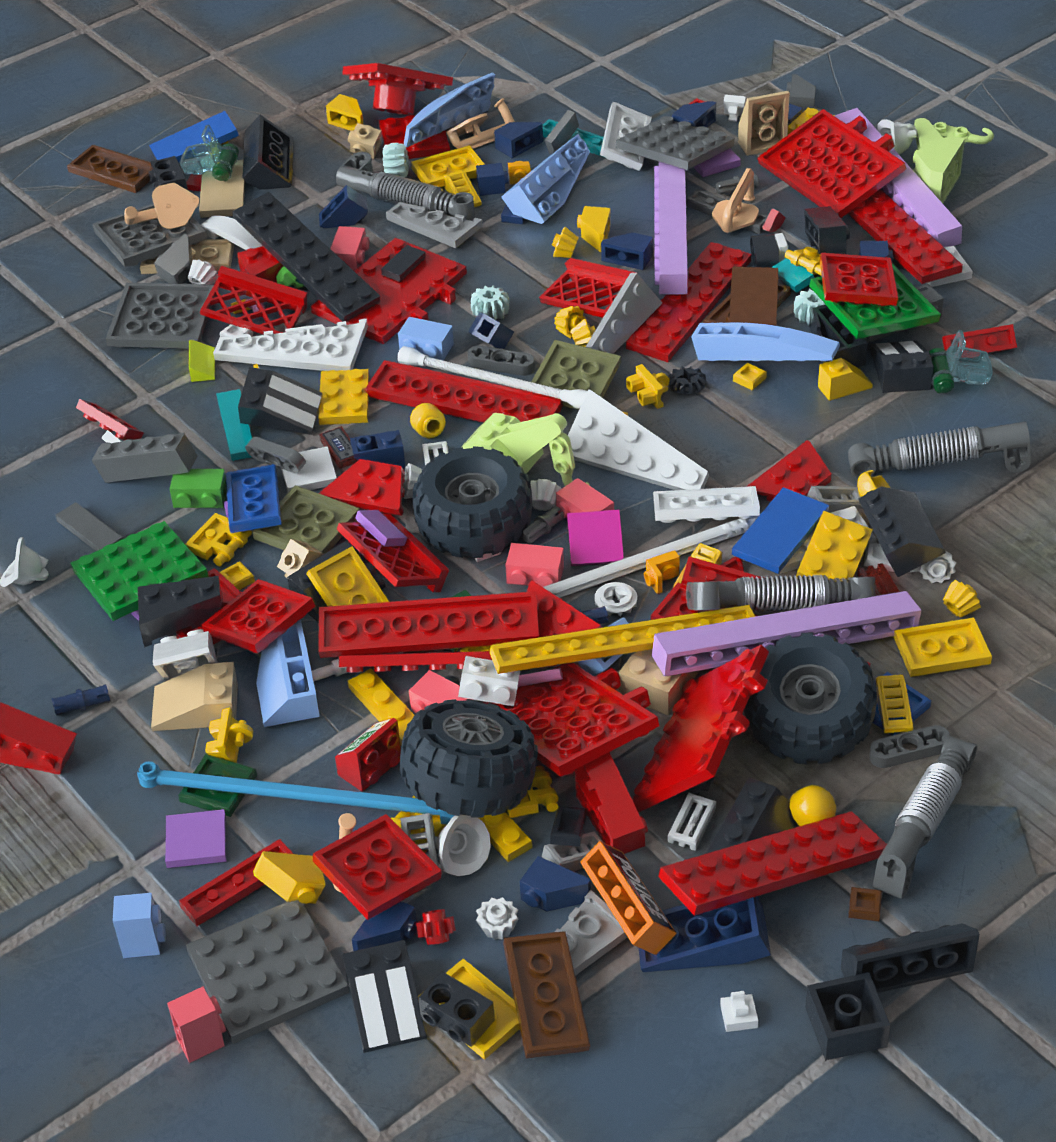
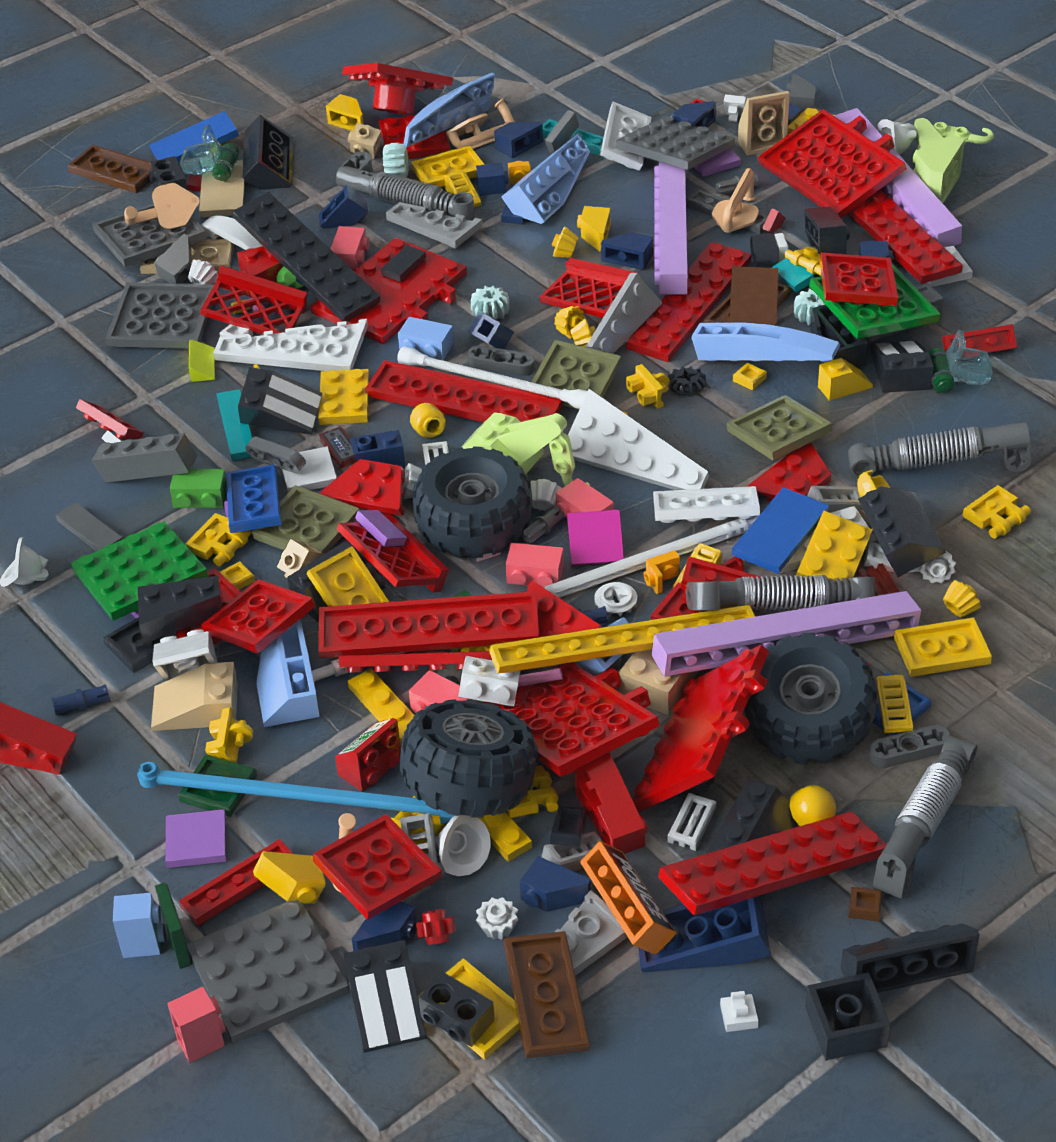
none -> black tile [103,617,167,673]
none -> dark green tile [155,882,191,969]
none -> olive plate [727,395,832,460]
none -> yellow plate [963,485,1031,539]

